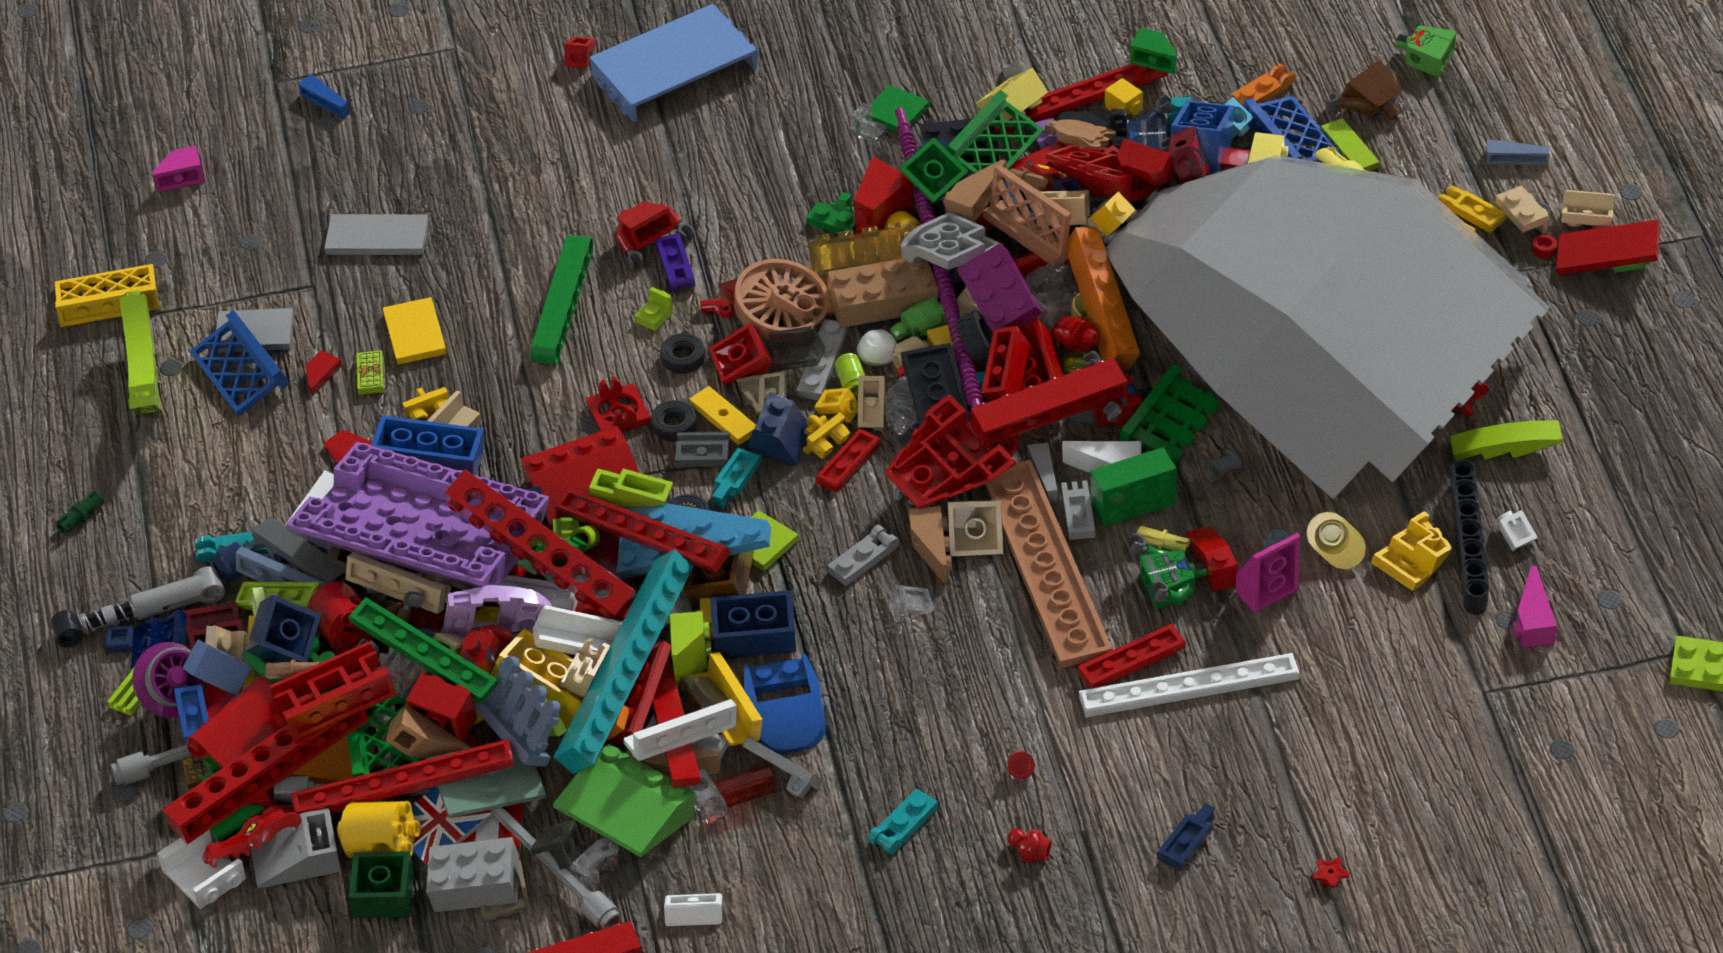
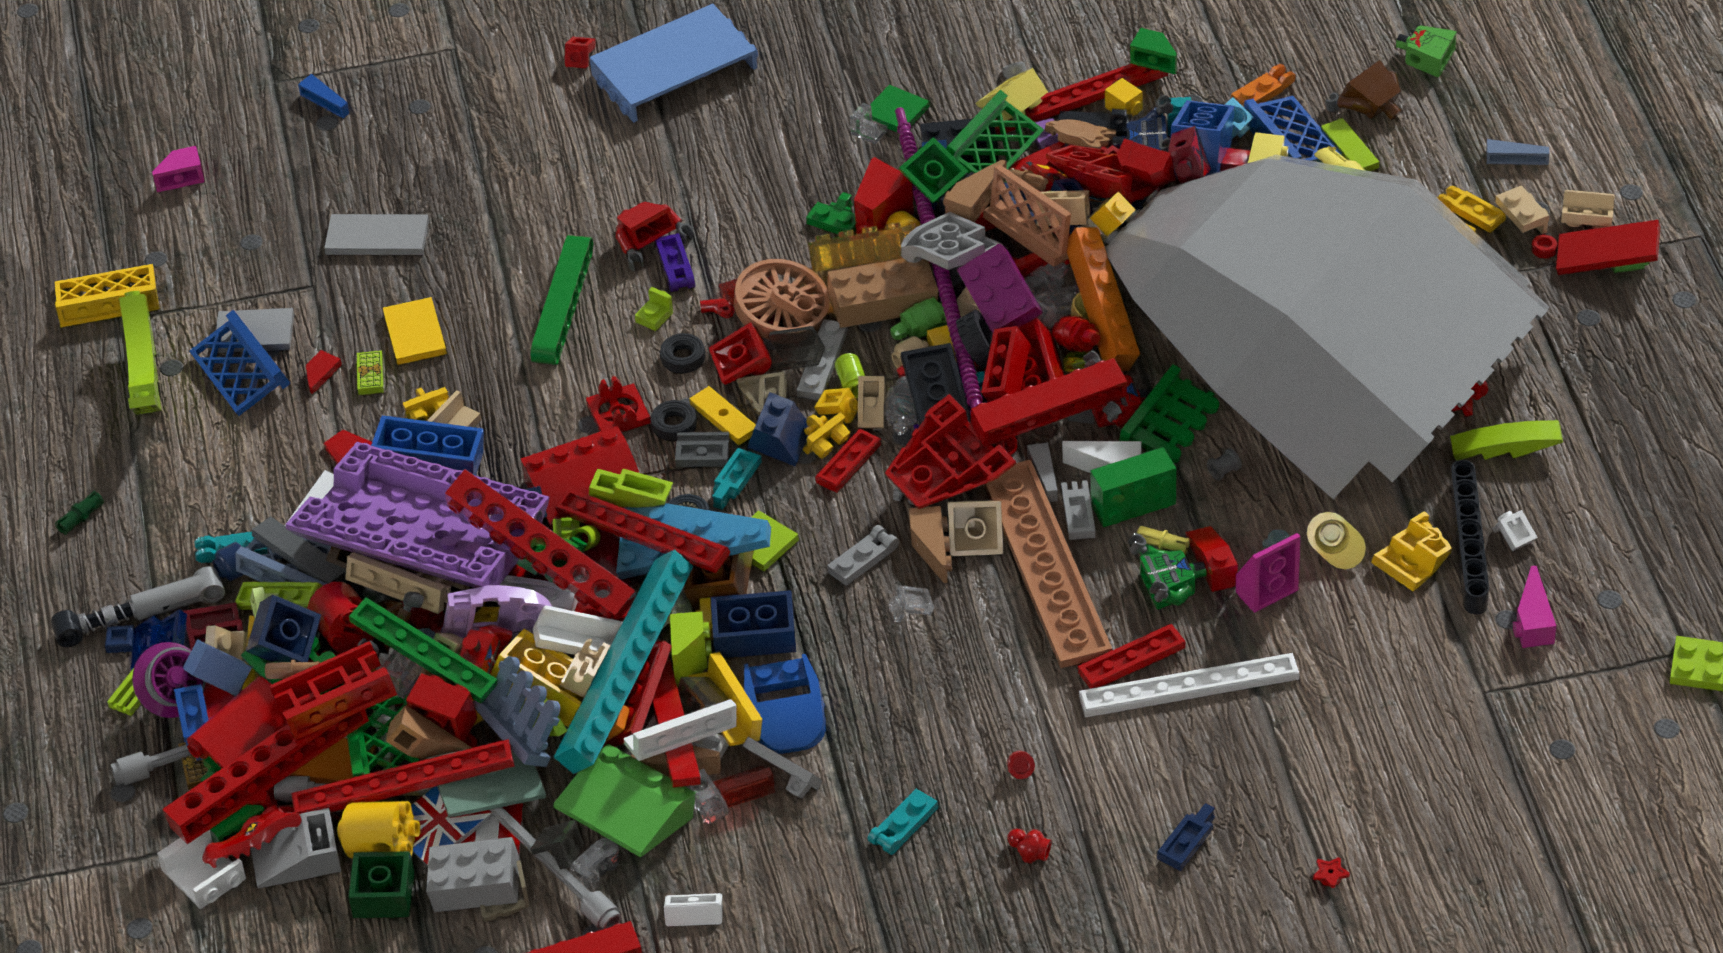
white piece [857,330,898,366] -> none

